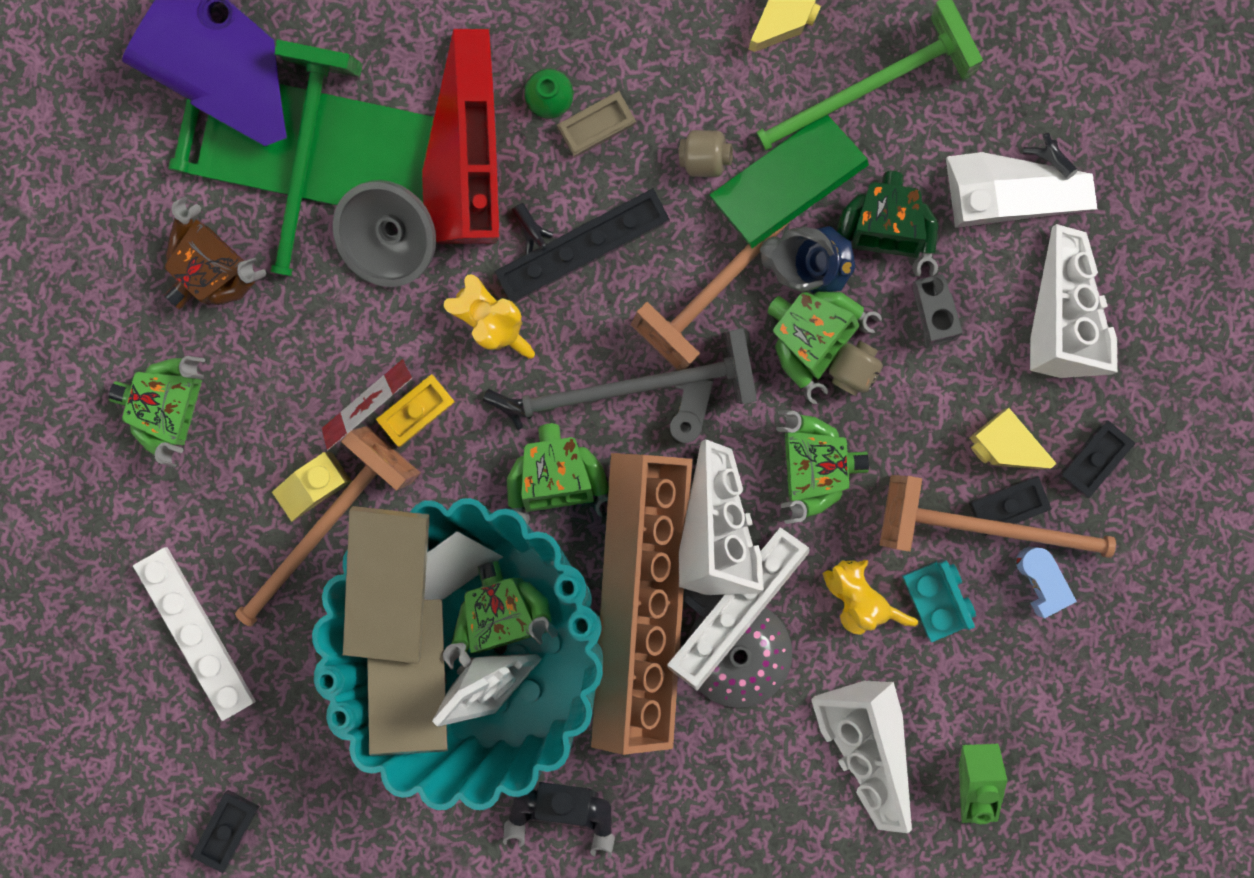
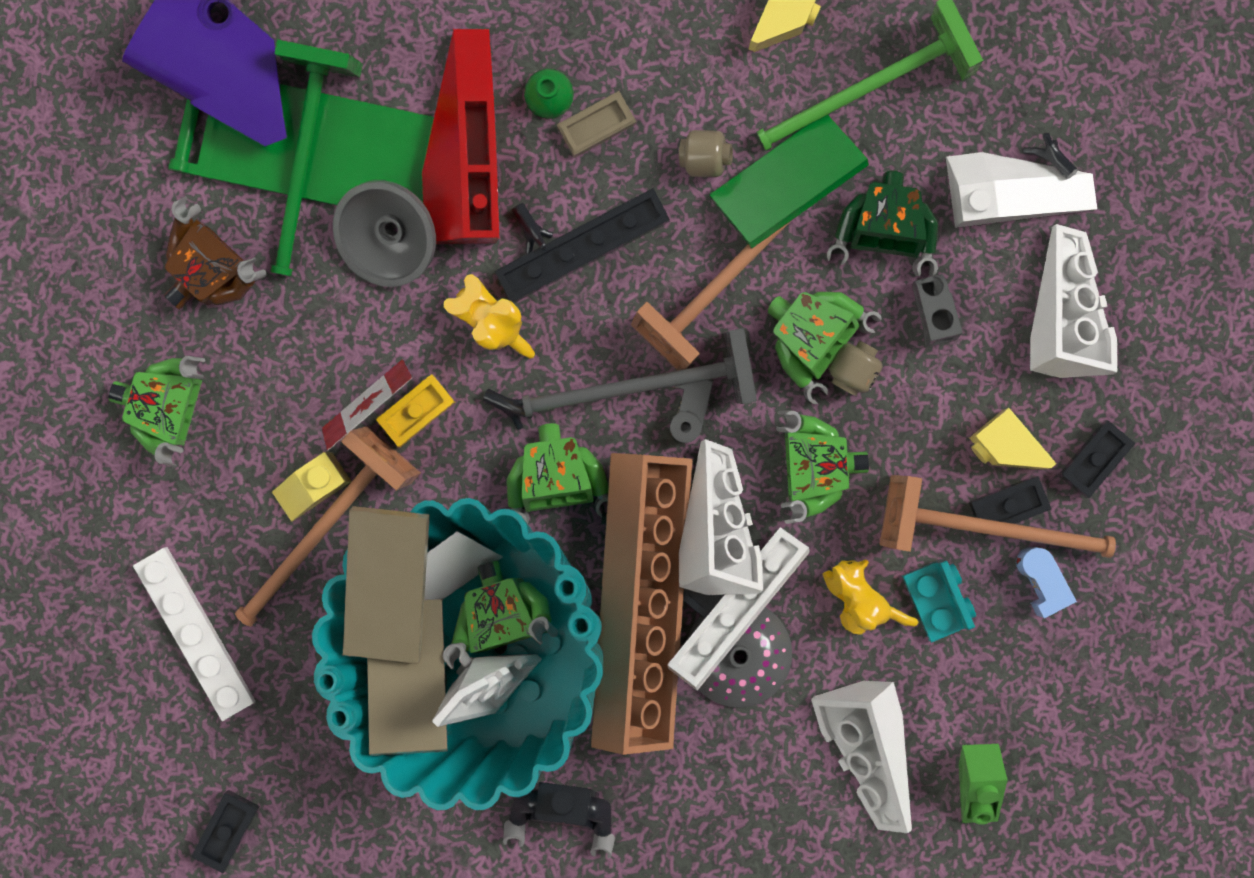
piece [759,226,855,294] -> none

